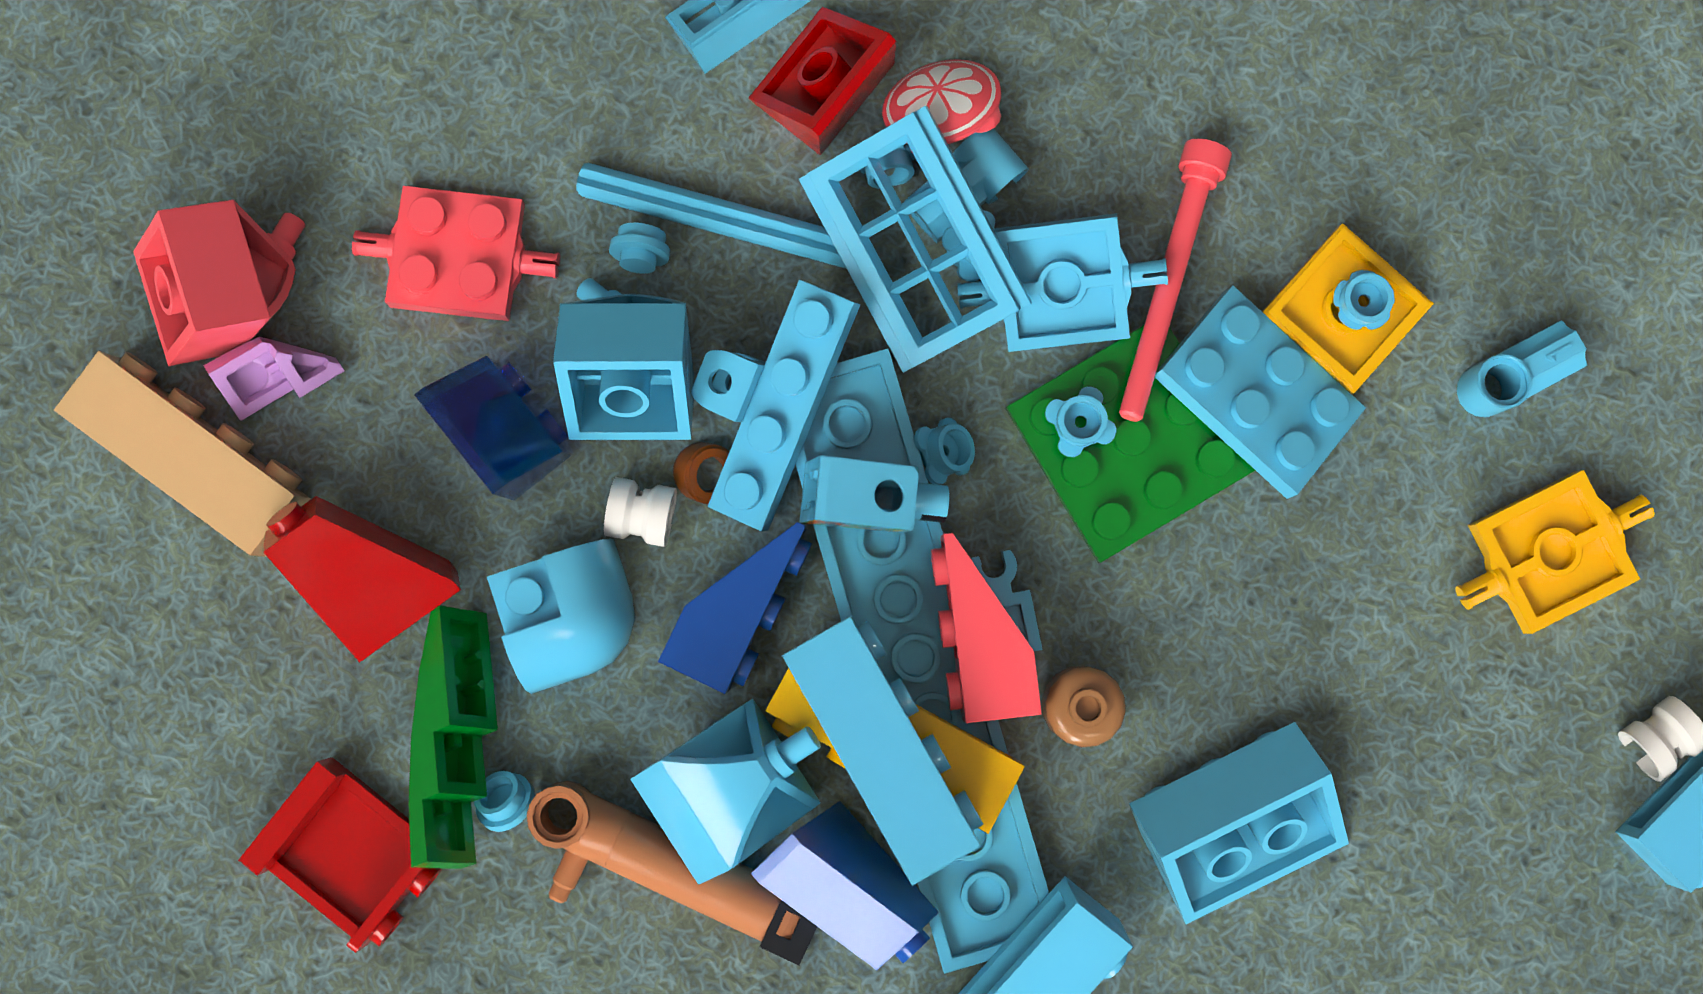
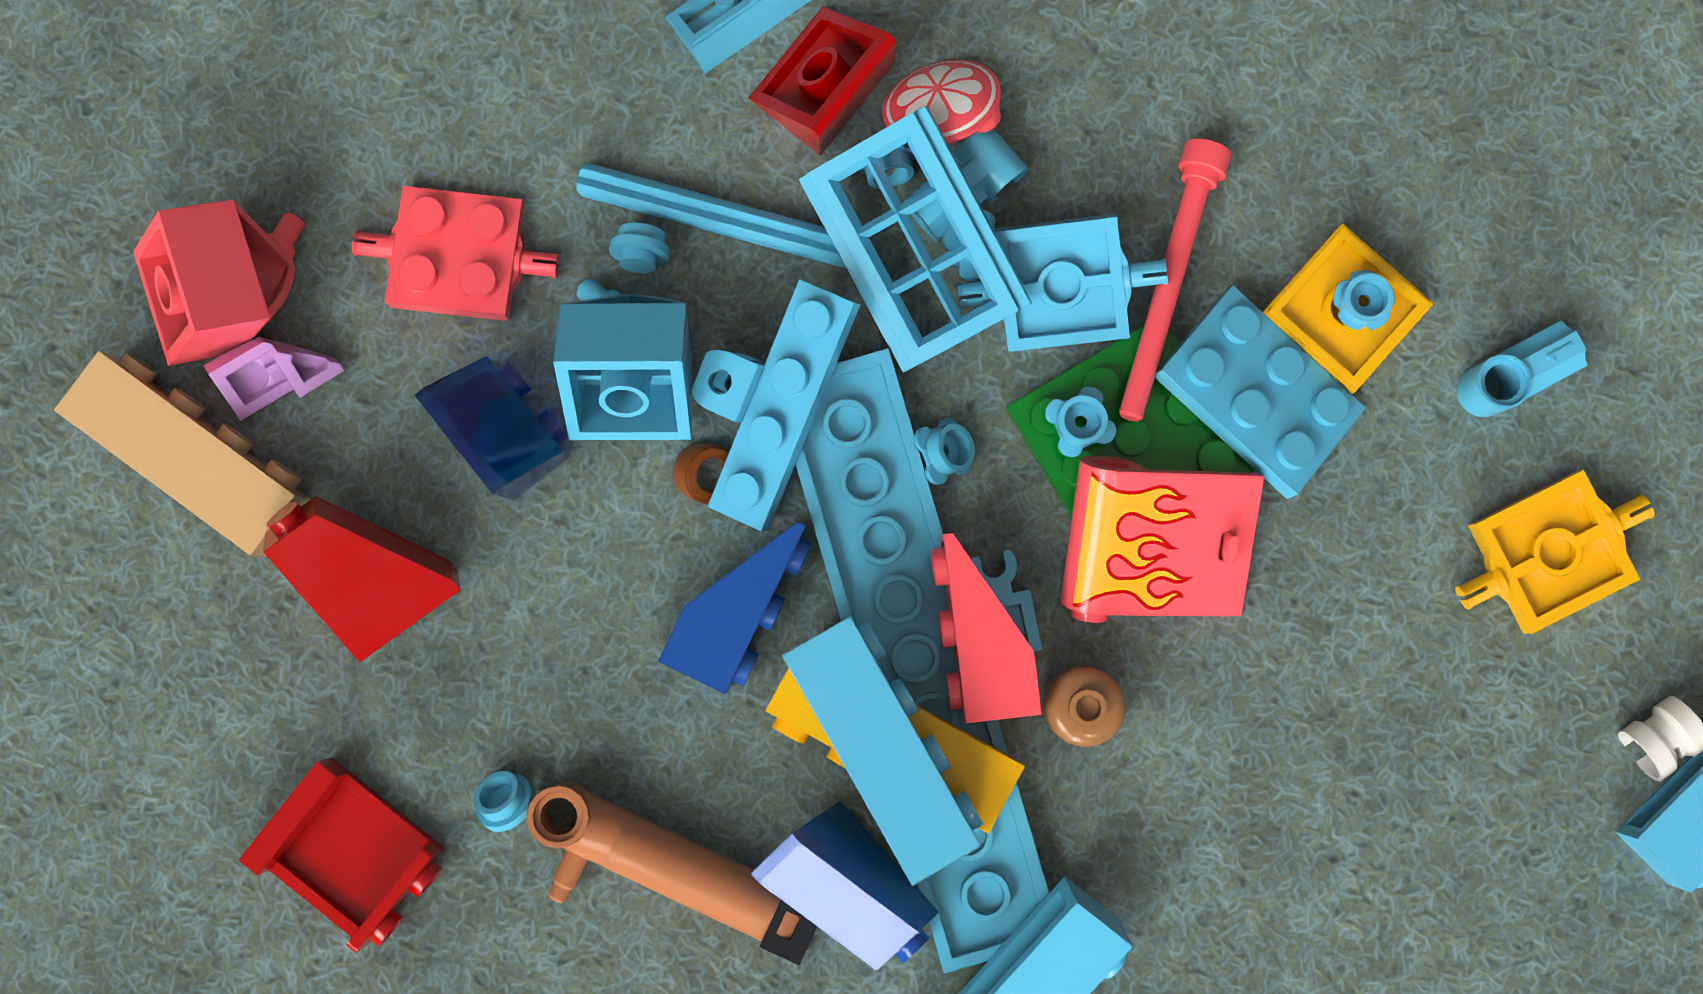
green slope [408,605,498,869] -> none
medium azure brick [487,539,635,694] -> none
white wheel [604,477,677,547] -> none
medium azure piece [630,698,821,885] -> none
medium azure torso [799,455,949,532] -> none
medium azure slope [1129,722,1349,924] -> none
none -> coral door [1060,456,1264,623]

